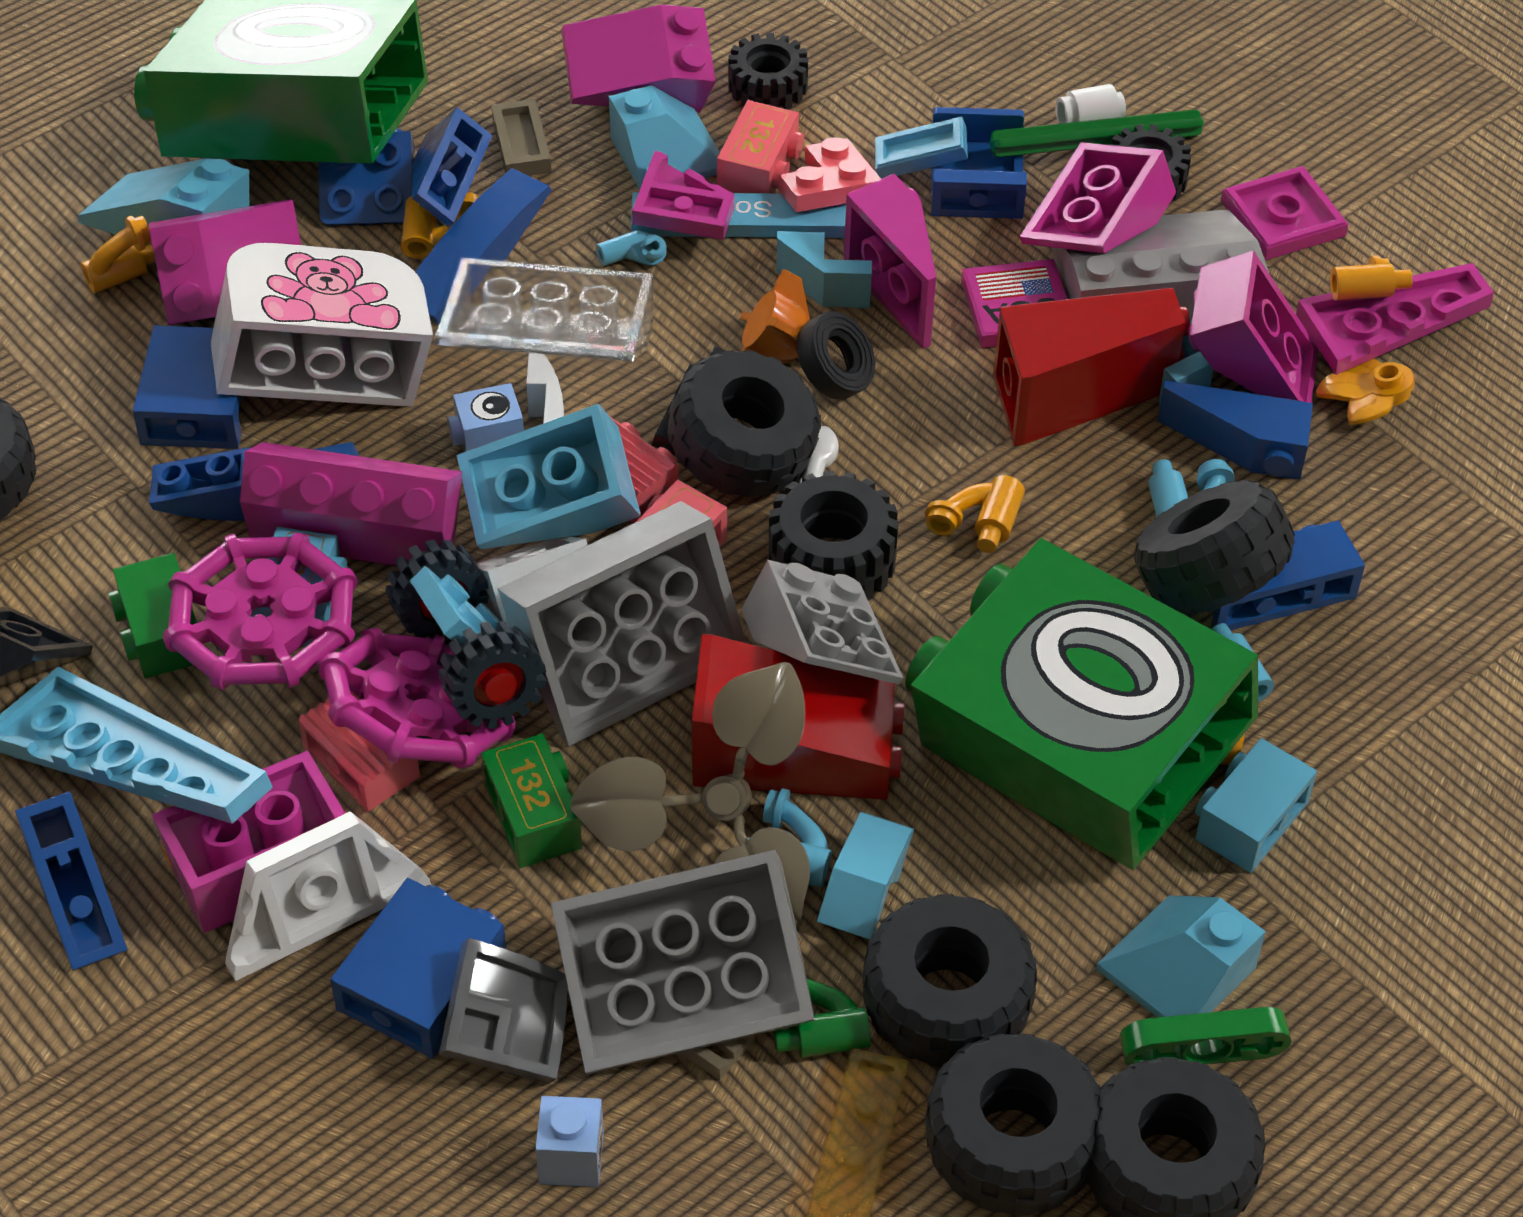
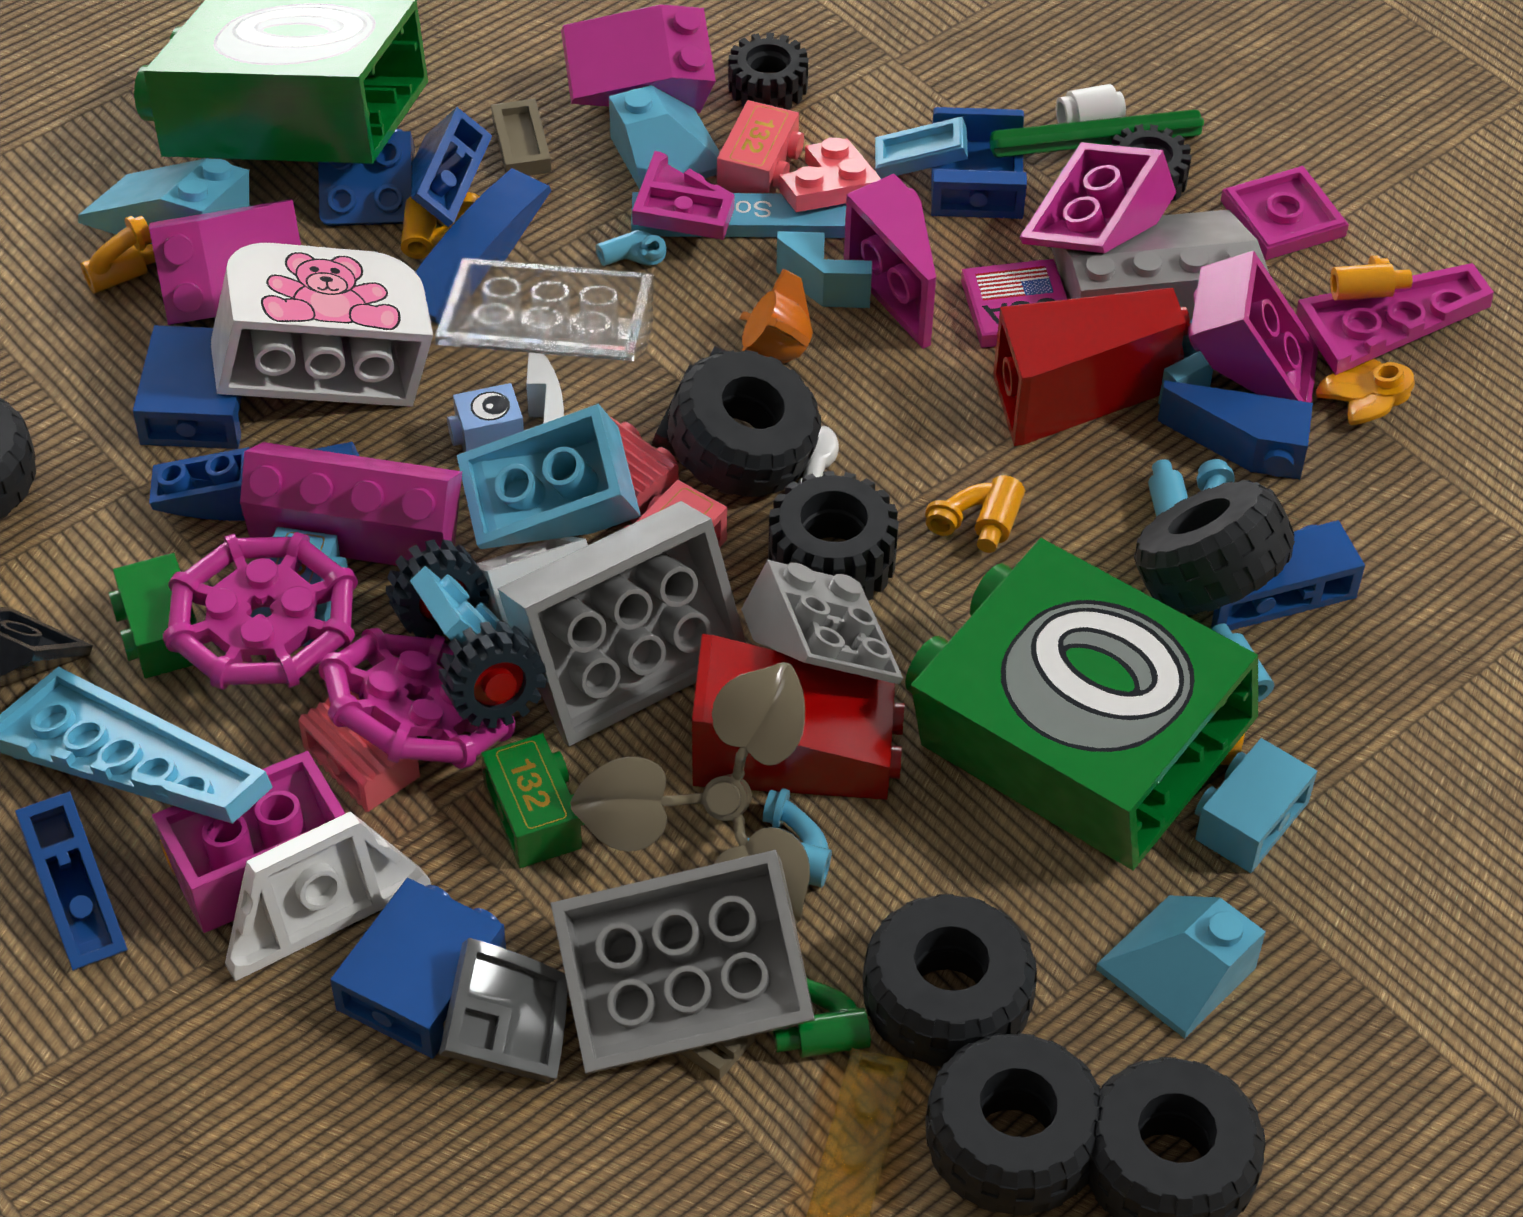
light blue brick [536,1096,604,1187] -> none
black tyre [797,311,876,400] -> none
medium azure slope [817,812,914,939] -> none
green beam [1119,1007,1292,1066] -> none

